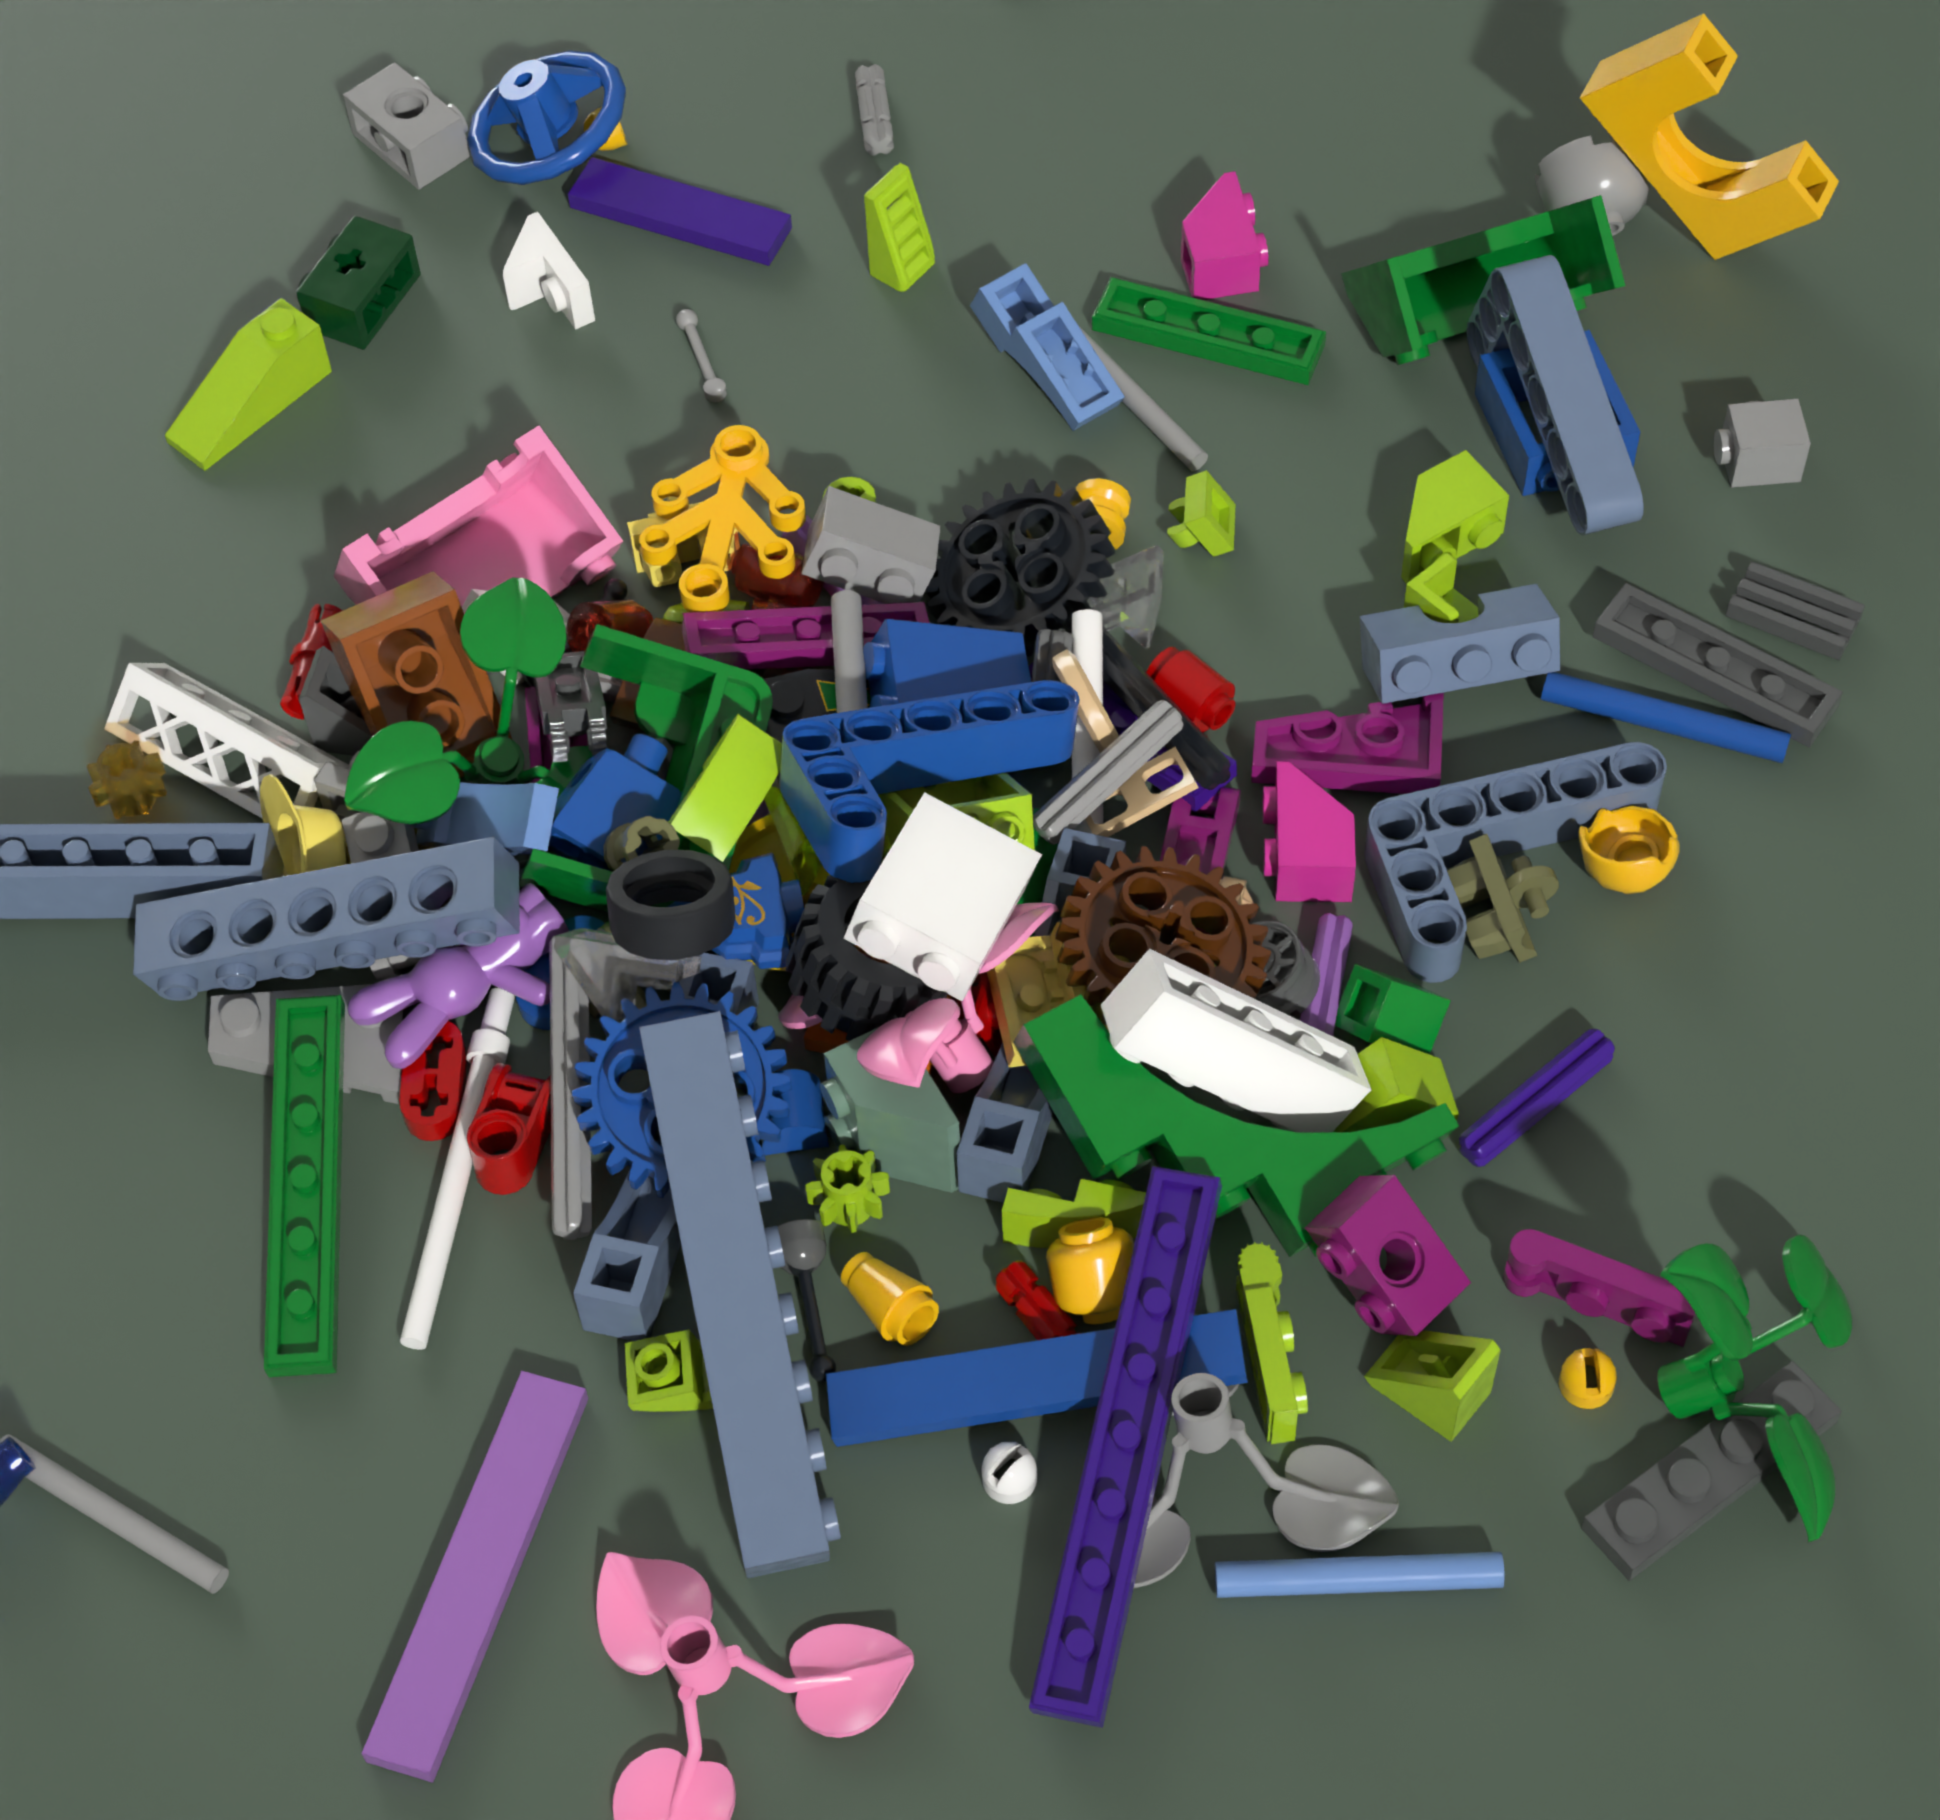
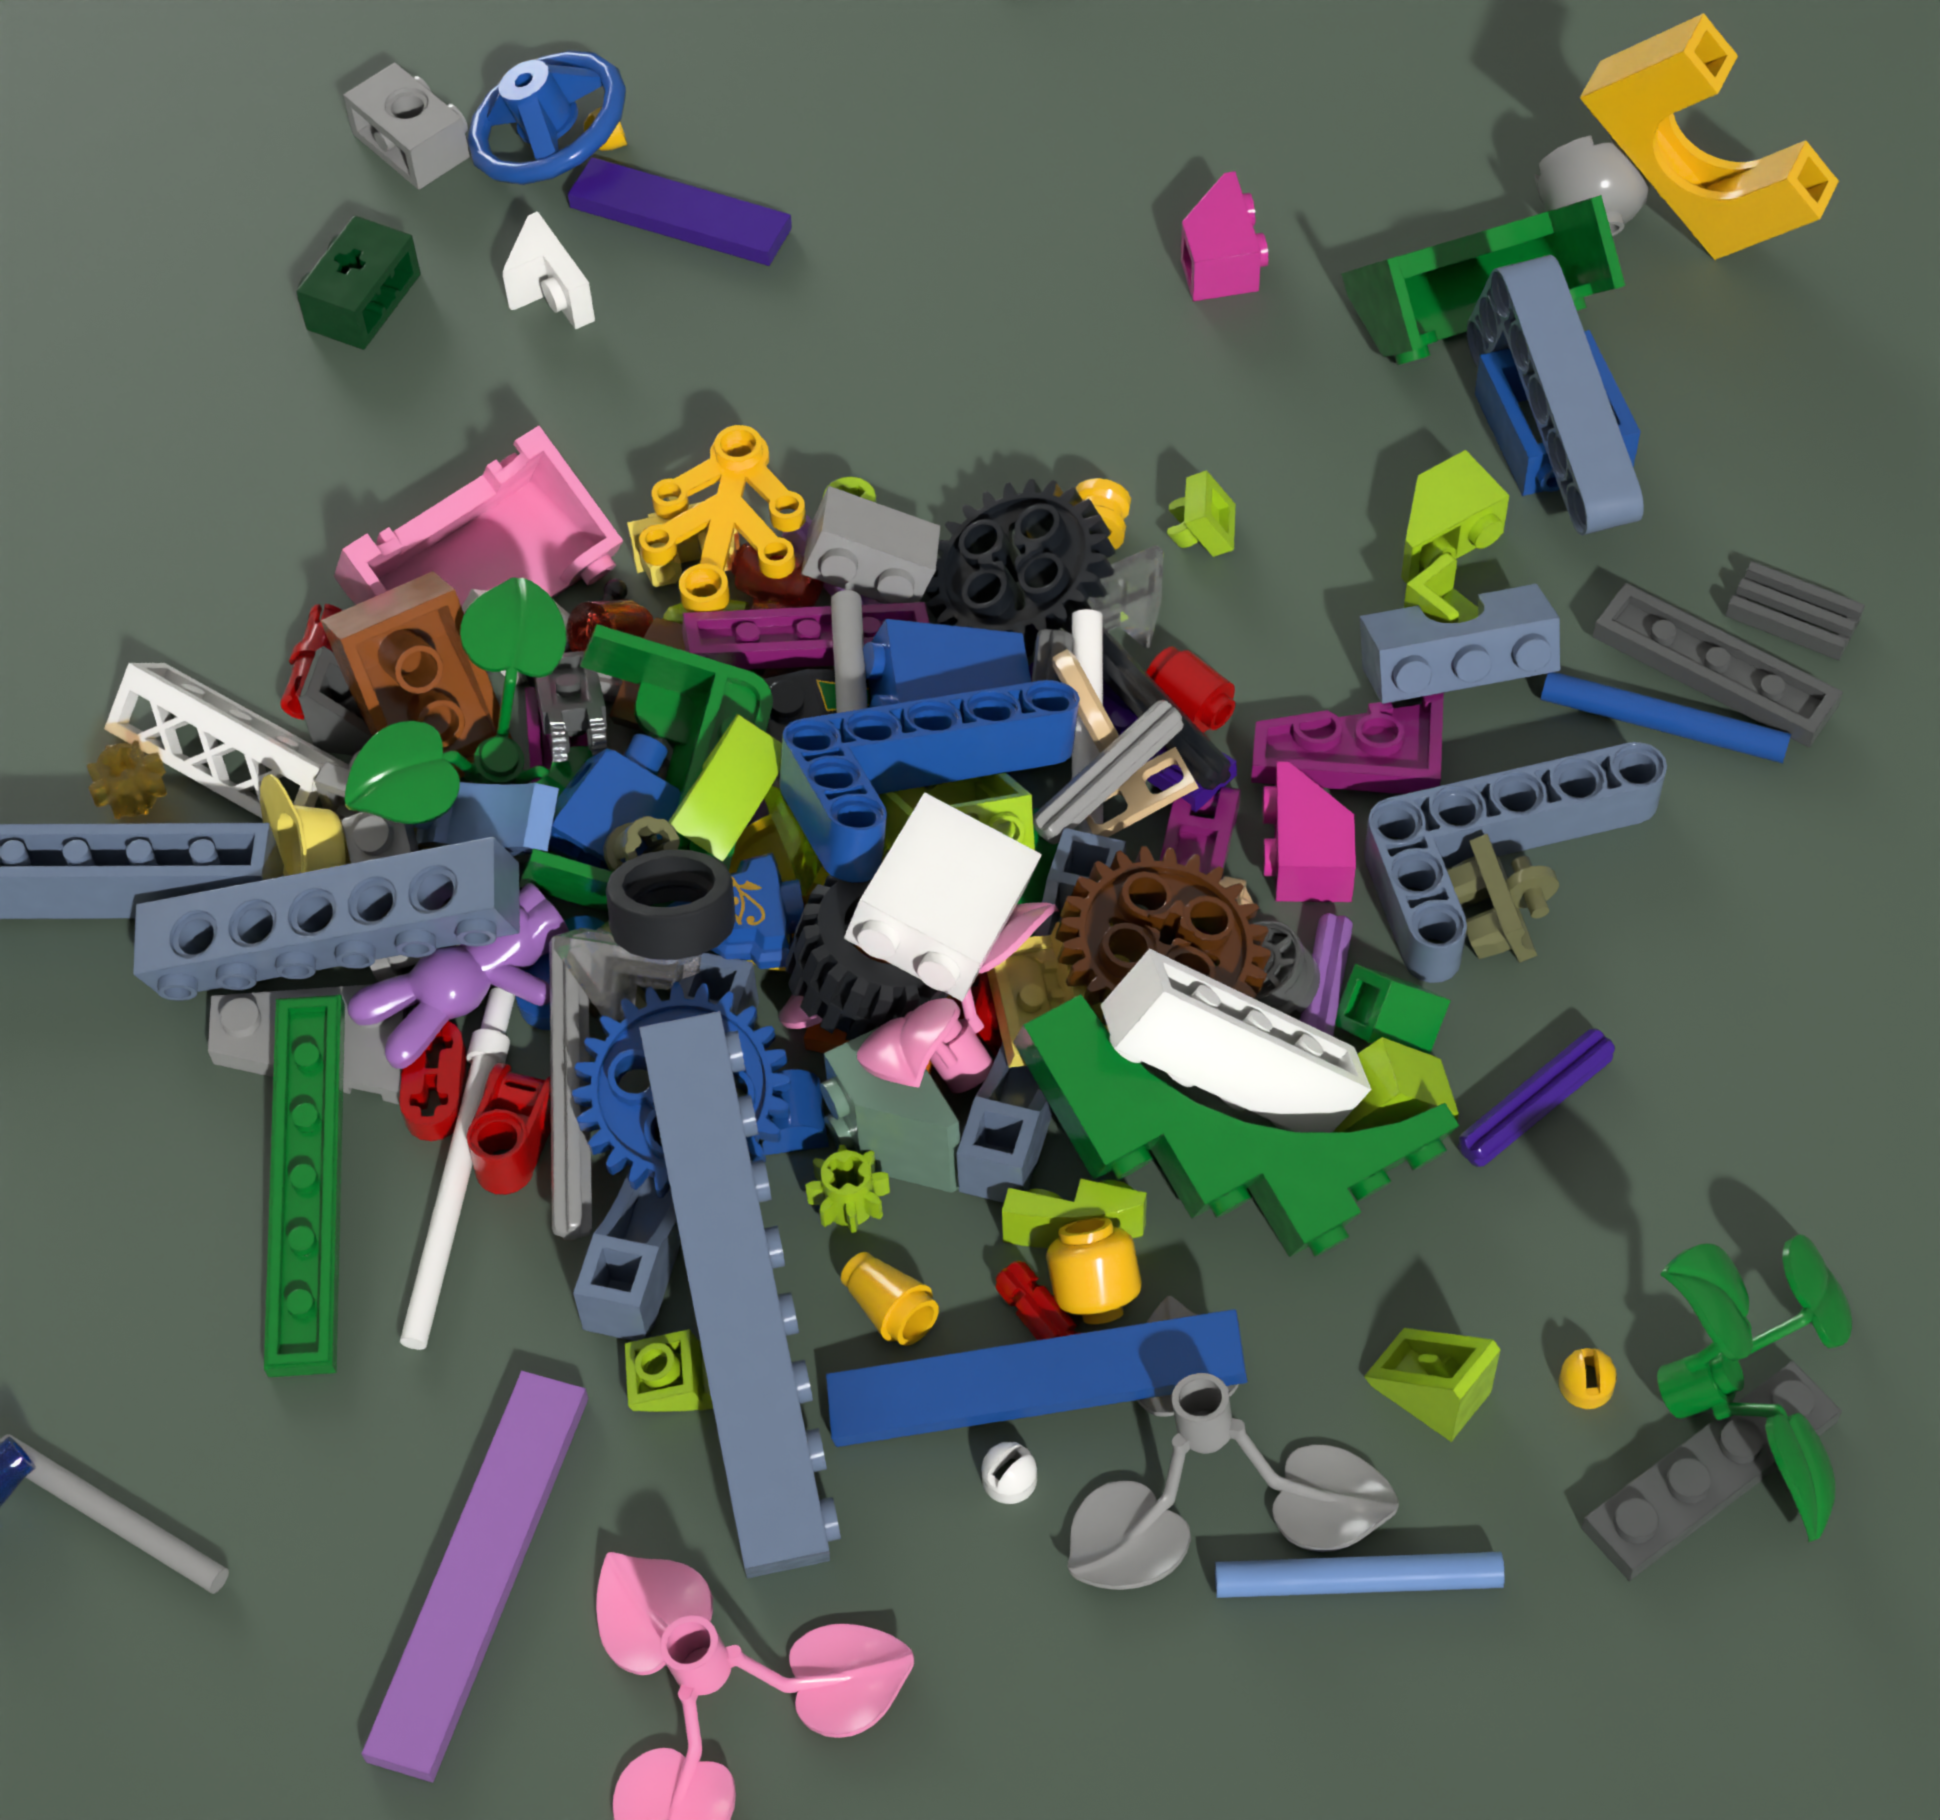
lime slope [165,298,332,471] -> none
light grey hinge [676,309,727,403] -> none
hinge [778,1219,836,1382] -> none
light grey axle [855,64,894,156] -> none
lime slope [864,163,935,292] -> none
medium blue slope [970,263,1125,431] -> none
dark purple tile [1029,1166,1222,1728] -> none
light grey bar [1078,325,1208,471] -> none
green tile [1092,277,1326,385] -> none
lime hinge [1236,1242,1308,1444] -> none
magenta brick [1304,1175,1471,1336] -> none
magenta plate [1503,1229,1696,1347] -> none
yellow hair [1578,805,1680,894] -> none
light grey brick [1714,399,1811,488] -> none

